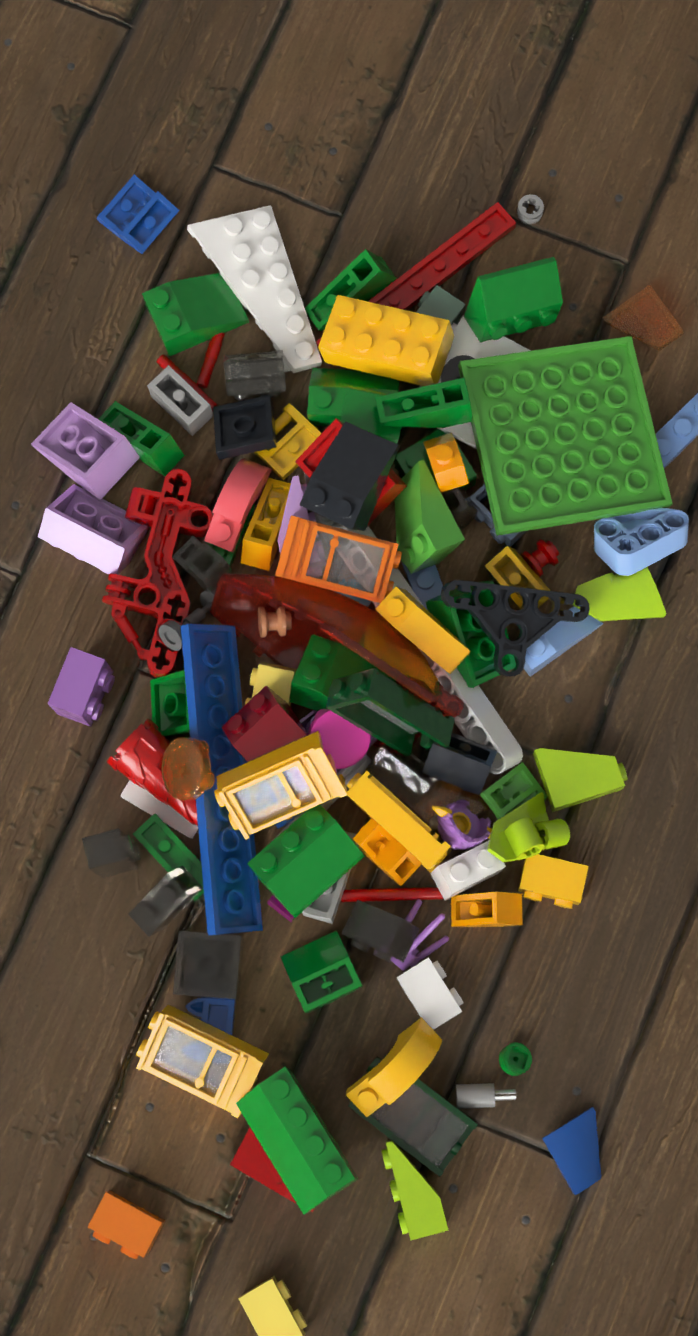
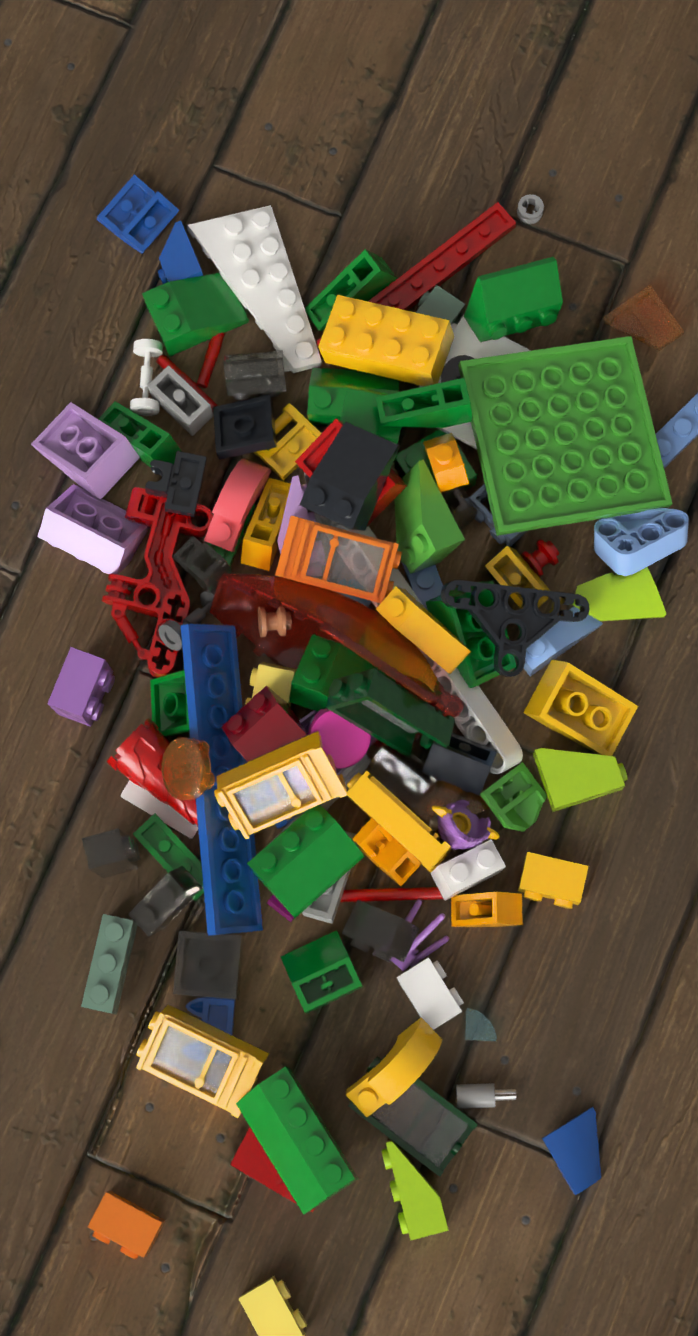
lime panel [487,792,570,862] -> none
green tile [499,1042,532,1076] -> none
none -> sand green brick [81,914,138,1015]
none -> white wheel [130,339,163,416]
none -> black plate [145,451,207,517]
none -> blue slope [157,220,203,284]
none -> clear light blue tile [465,1008,497,1042]
none -> yellow slope [523,660,638,756]

